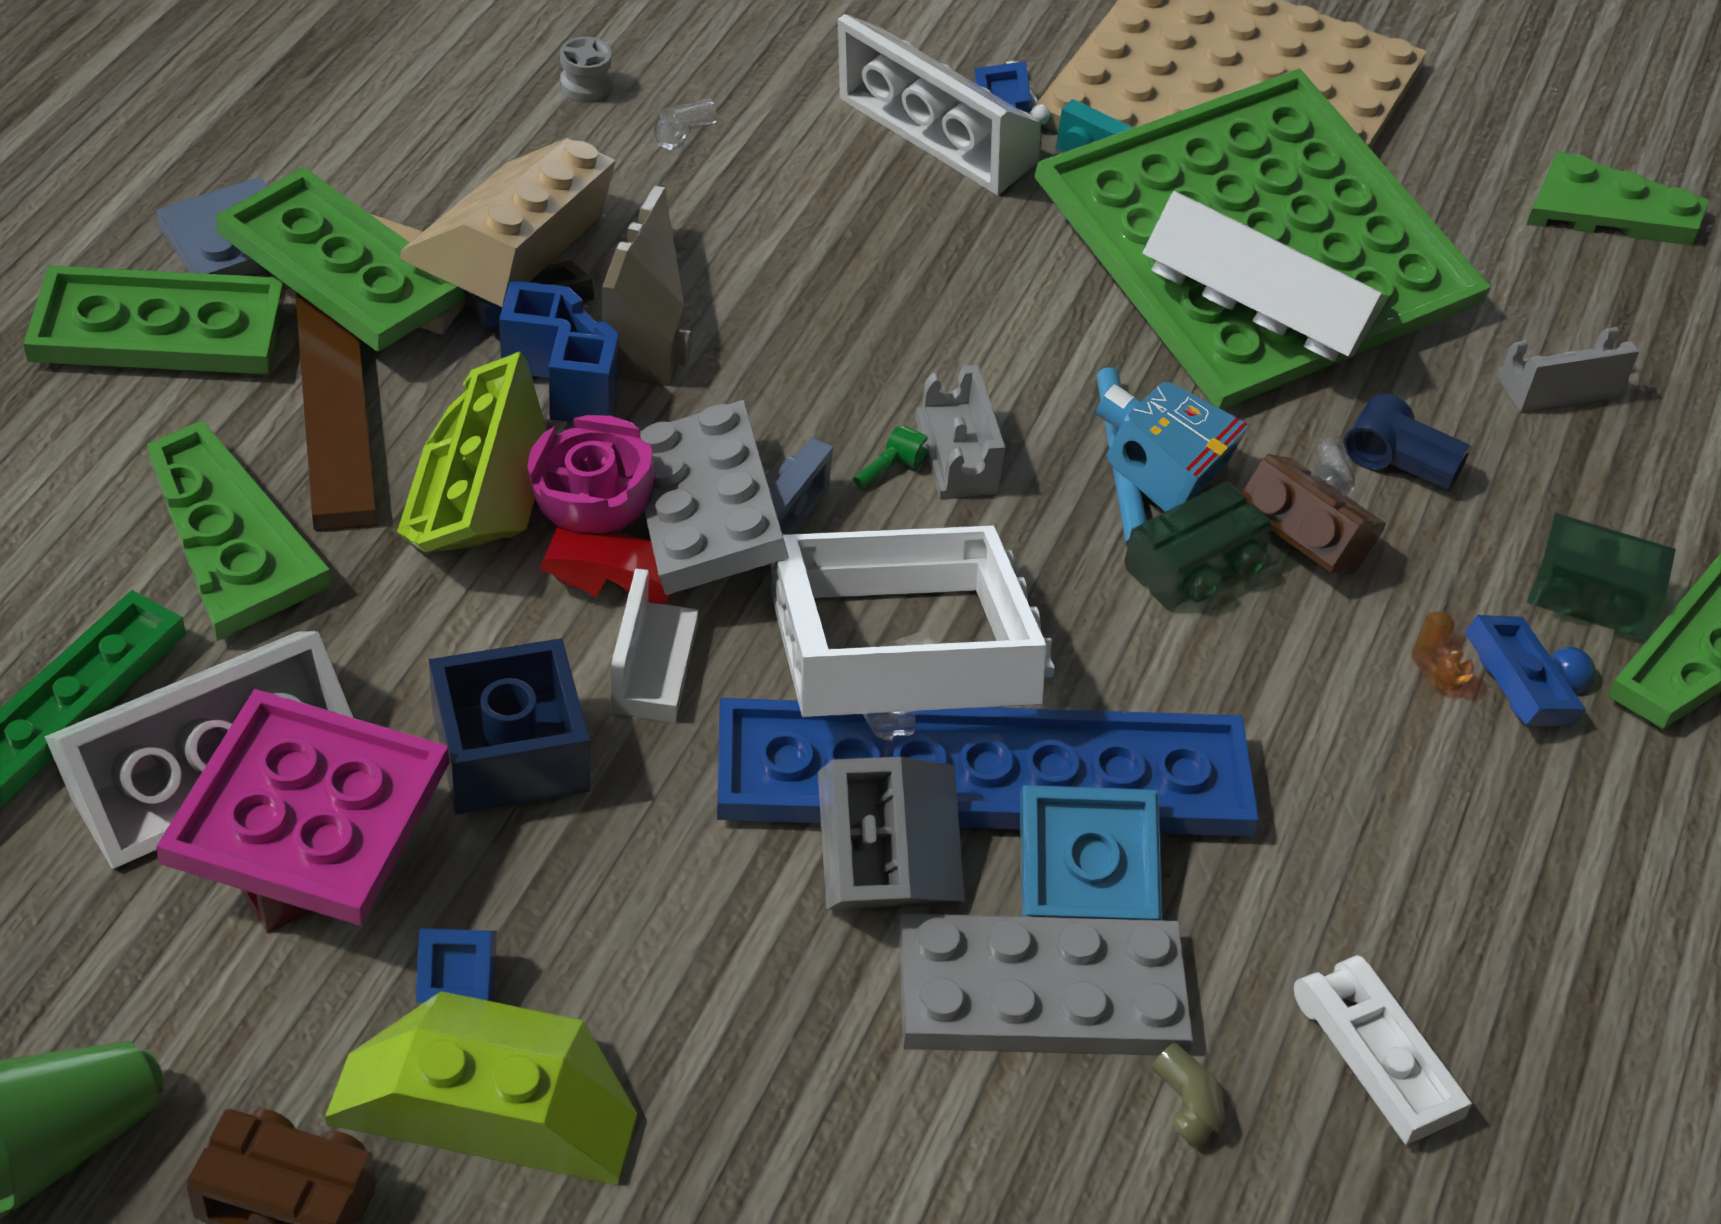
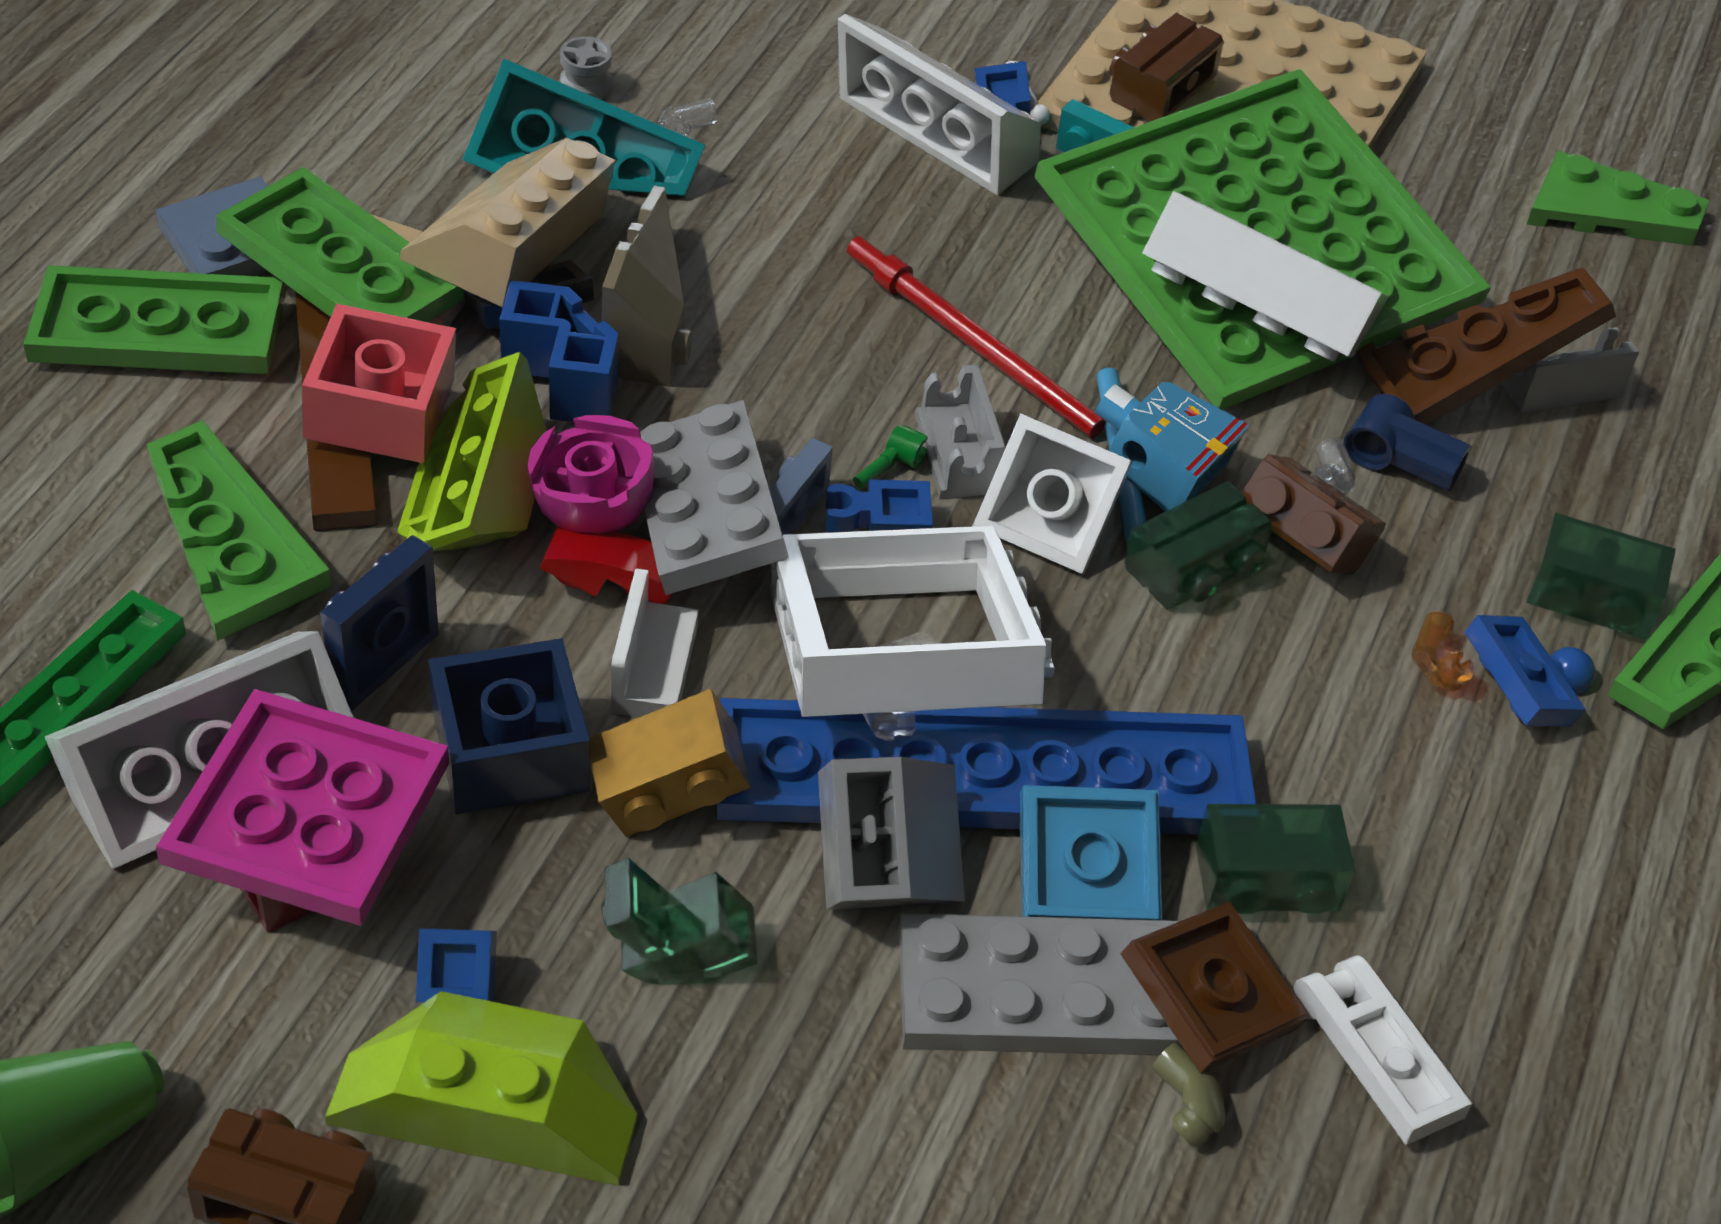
none -> coral brick [302,304,456,463]
none -> dark blue plate [320,535,439,712]
none -> teal wedge [462,58,706,196]
none -> pearl gold brick [589,688,751,837]
none -> clear green brick [601,858,758,985]
none -> blue plate [825,479,933,533]
none -> red bar [847,236,1106,439]
none -> white slope [973,414,1133,574]
none -> reddish brown brick [1109,13,1224,121]
none -> reddish brown tile [1120,901,1310,1073]
none -> clear green brick [1195,804,1355,914]
none -> reddish brown wing [1356,267,1616,425]

